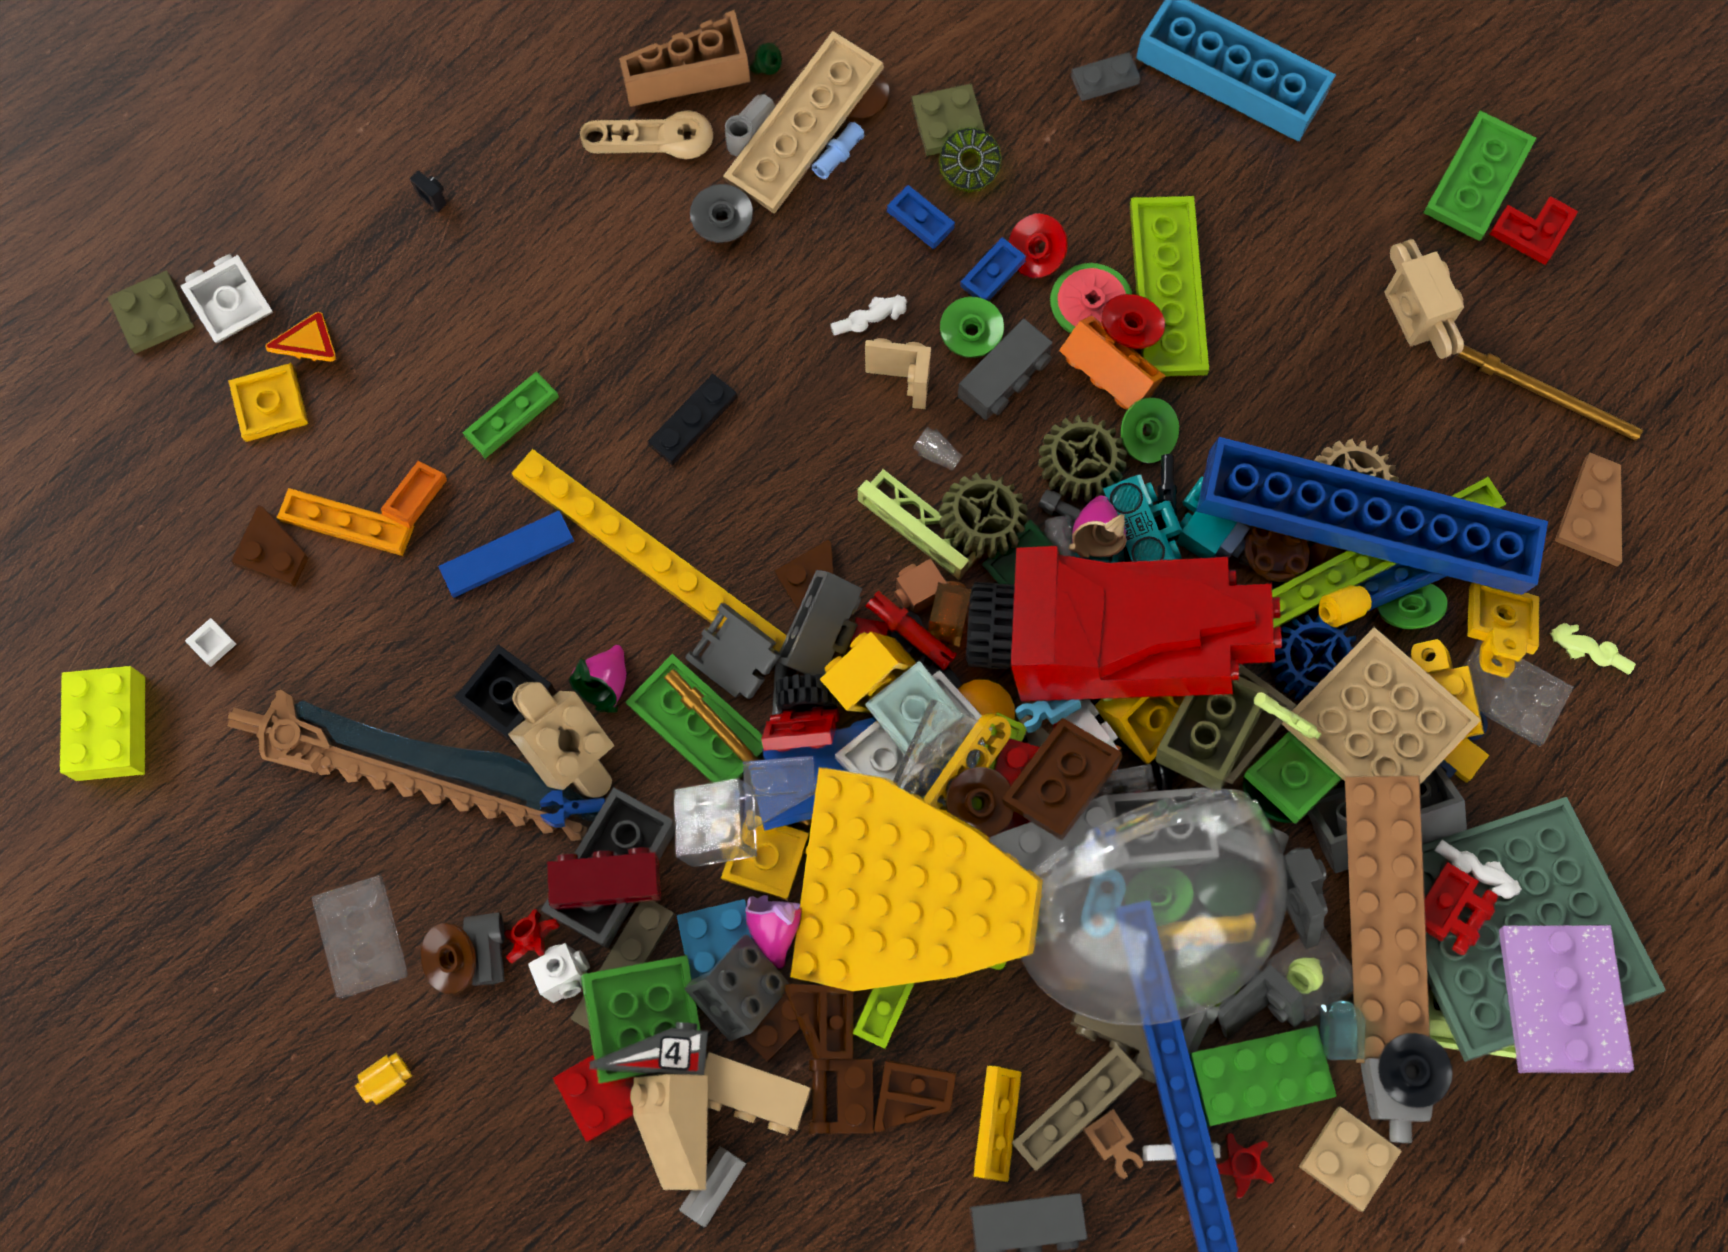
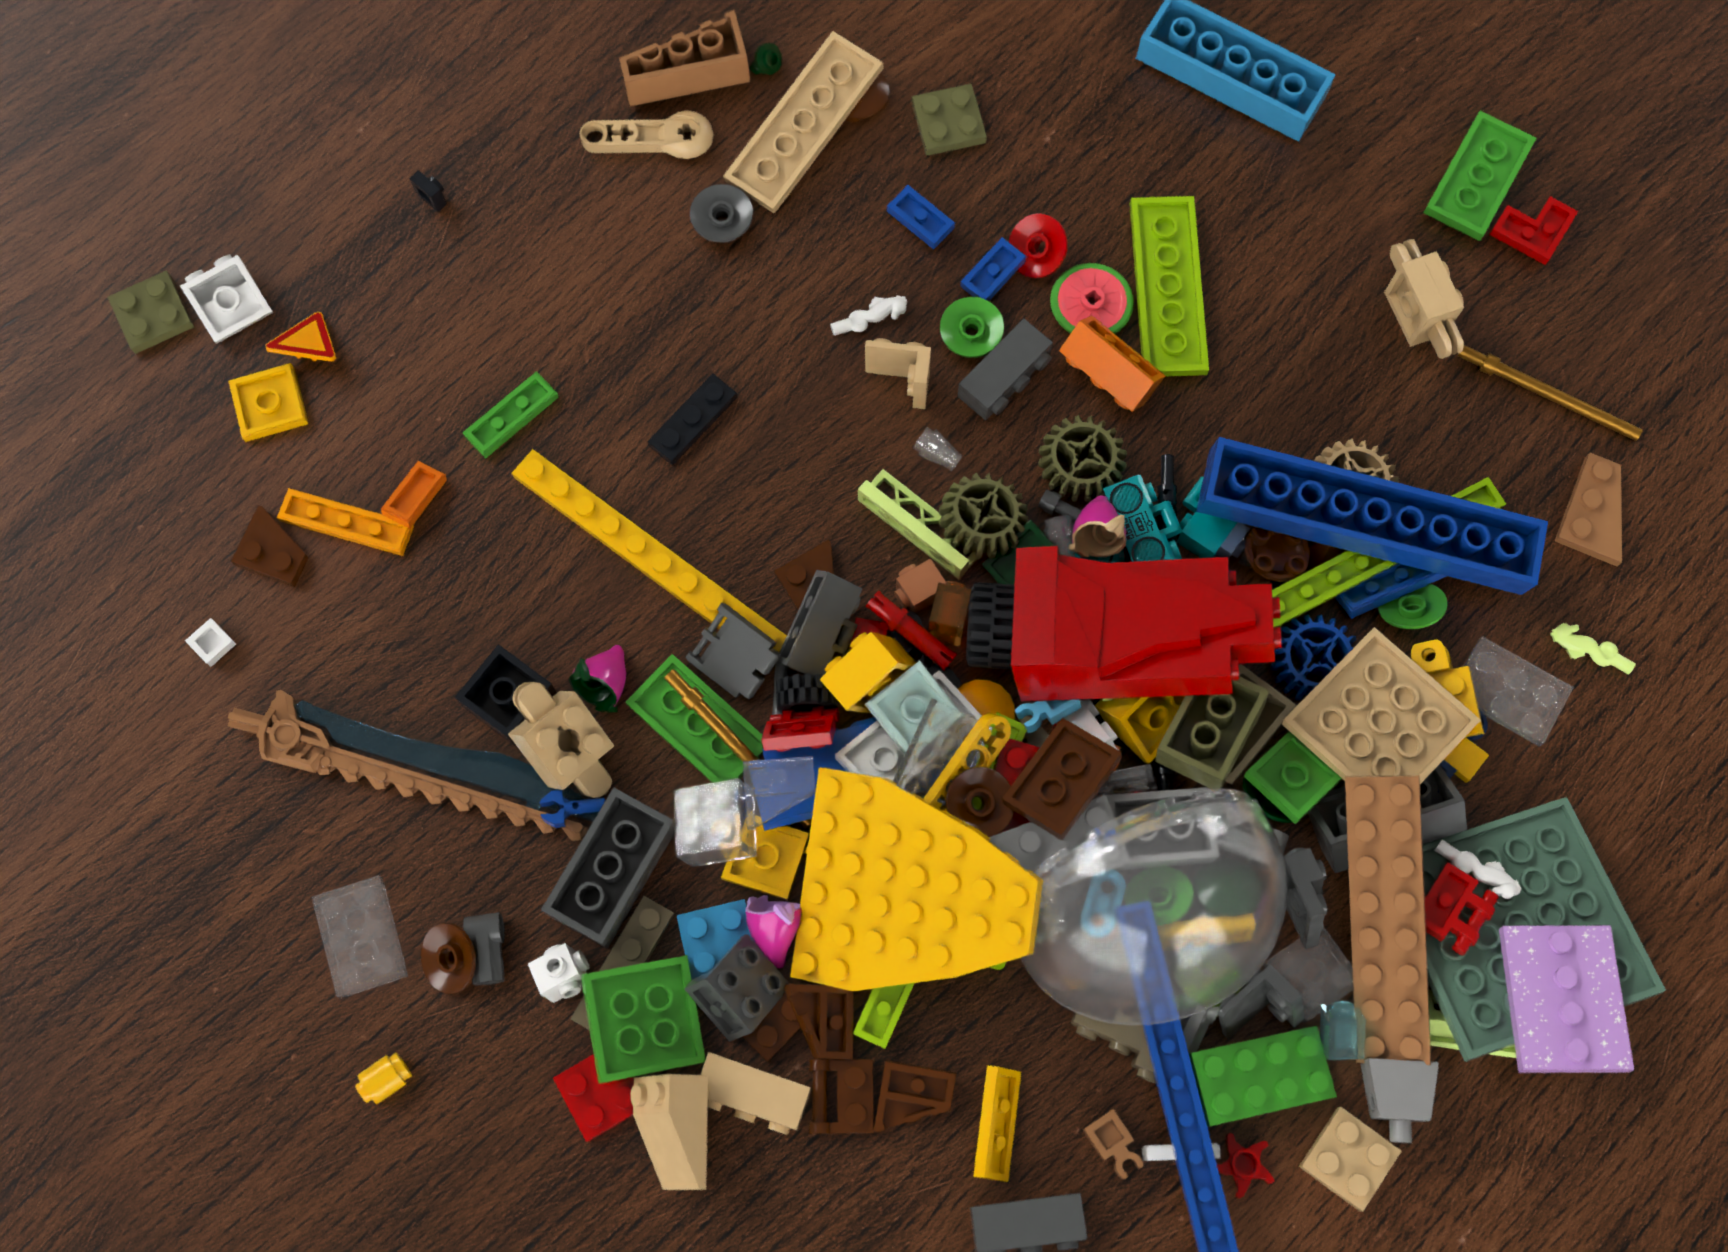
neon yellow brick [60,666,145,781] -> none
blue tile [438,510,574,598] -> none
red animal [504,909,560,963] -> none
dark red brick [547,847,661,910] -> none
slope [589,1022,708,1075] -> none
light grey axle [679,1146,746,1227] -> none
light grey piece [725,94,776,156] -> none
light blue pin [811,122,865,179] -> none
tile [938,127,1002,192] -> none
dark tan plate [1012,1045,1144,1171] -> none
dark grey plate [1071,52,1140,101] -> none
red dish [1101,294,1165,349] -> none
bright green dish [1121,397,1179,463] -> none
yellowish green animal [1254,692,1321,739] -> none
yellowish green plate [1287,957,1323,994] -> none
yellow brick [1318,585,1372,627] -> none
black dish [1378,1033,1452,1108] -> none
yellow plate [1467,583,1539,678] -> none

